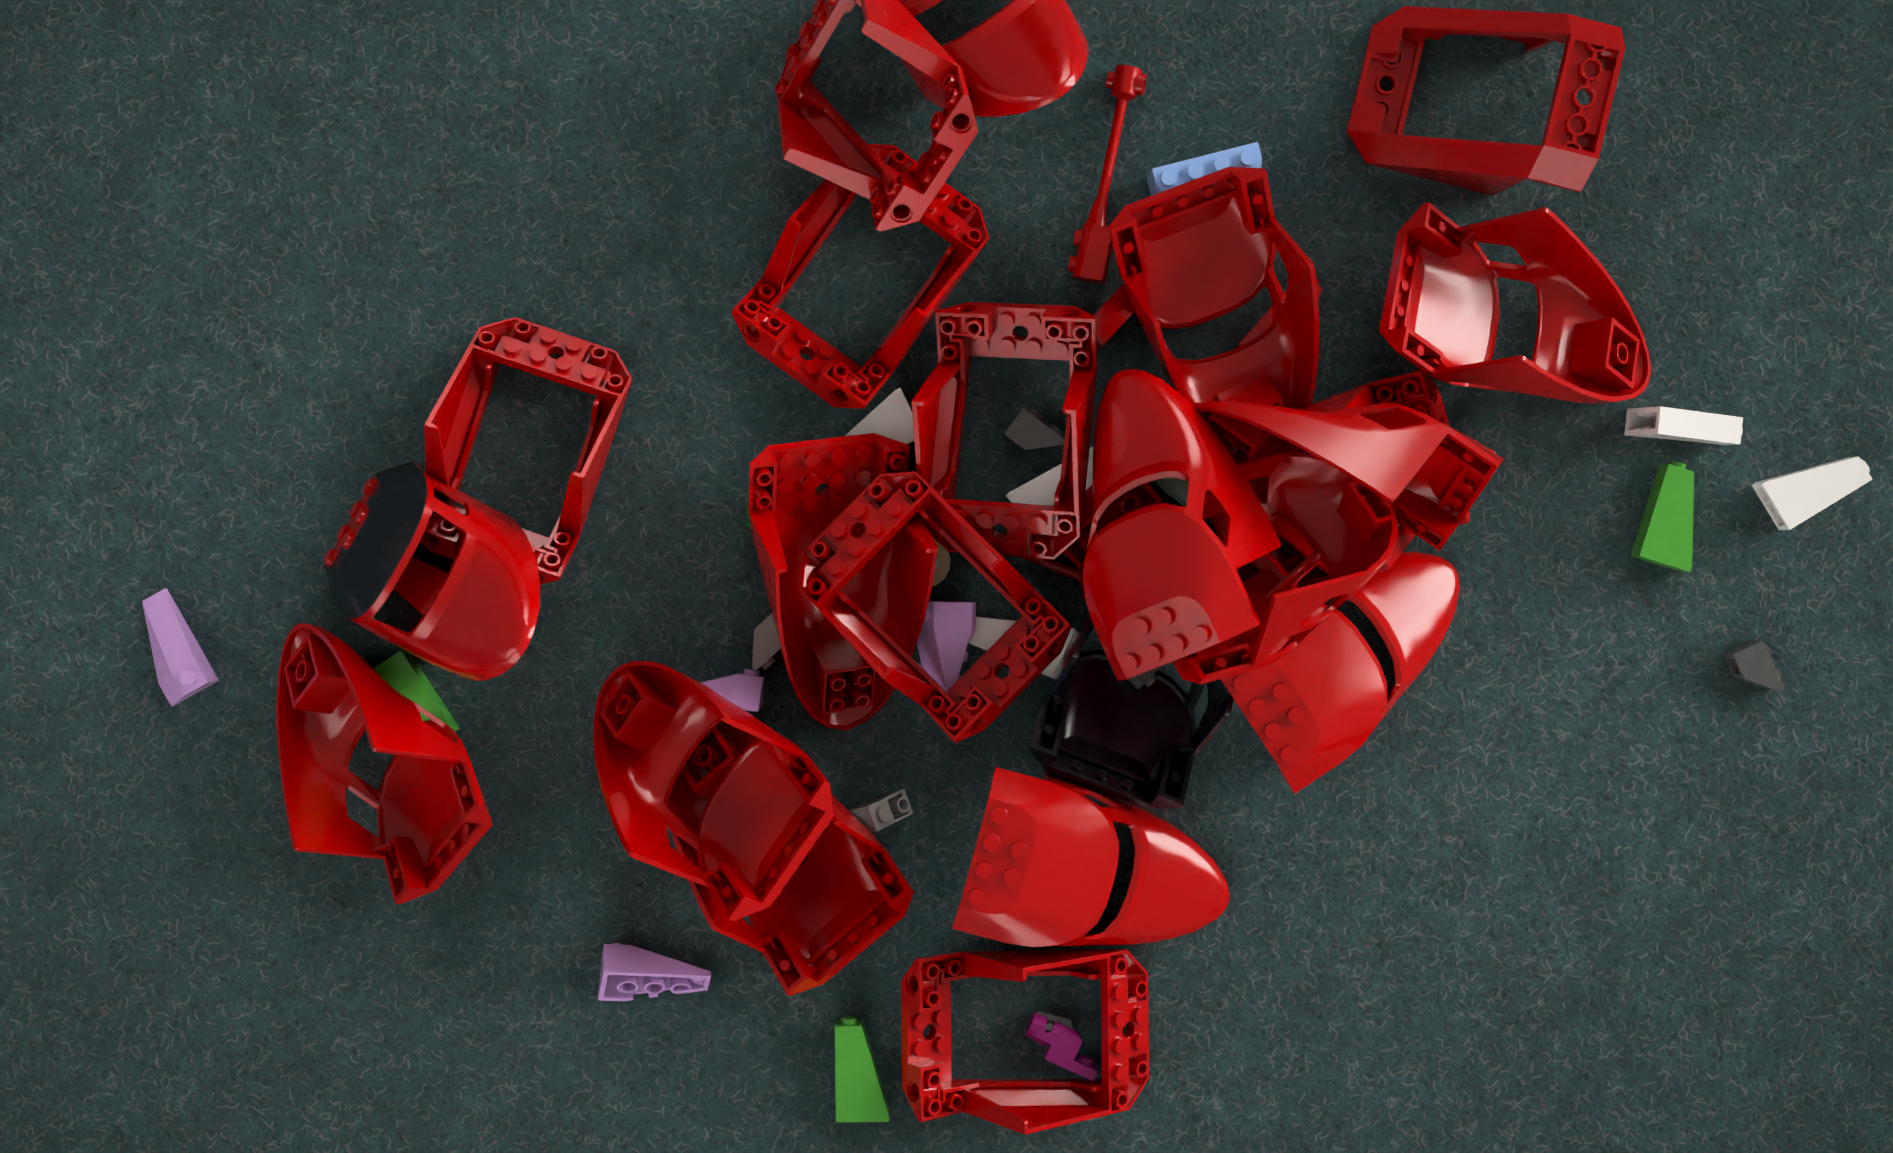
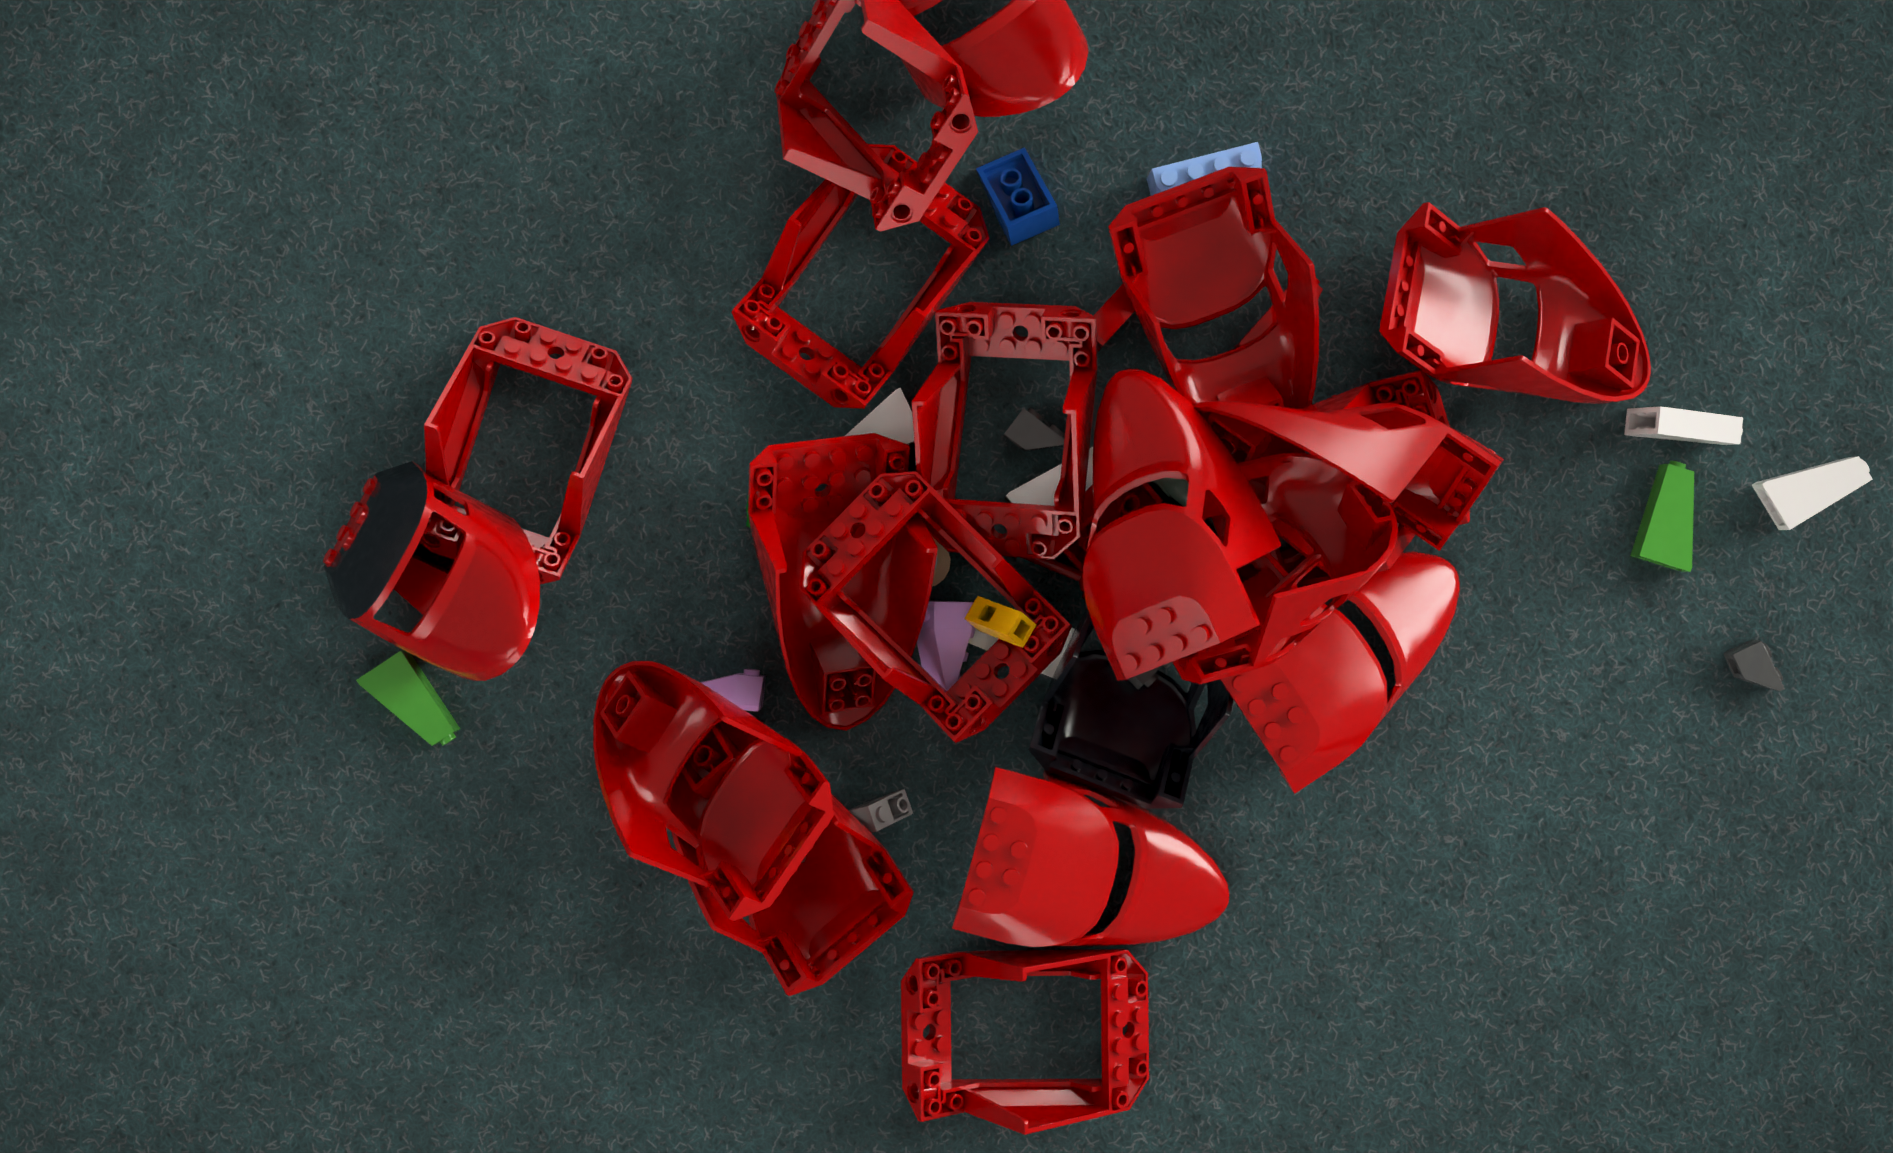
lavender wedge [142,588,219,707] -> none
red piece [276,623,493,904] -> none
lavender wedge [598,943,711,1001] -> none
light grey slope [752,614,781,671] -> none
bright green slope [835,1016,890,1122] -> none
magenta plate [1024,1010,1098,1082] -> none
red bar [1068,65,1147,285] -> none
red piece [1346,6,1625,196] -> none
none -> yellow brick [964,596,1037,648]
none -> blue slope [976,147,1060,246]

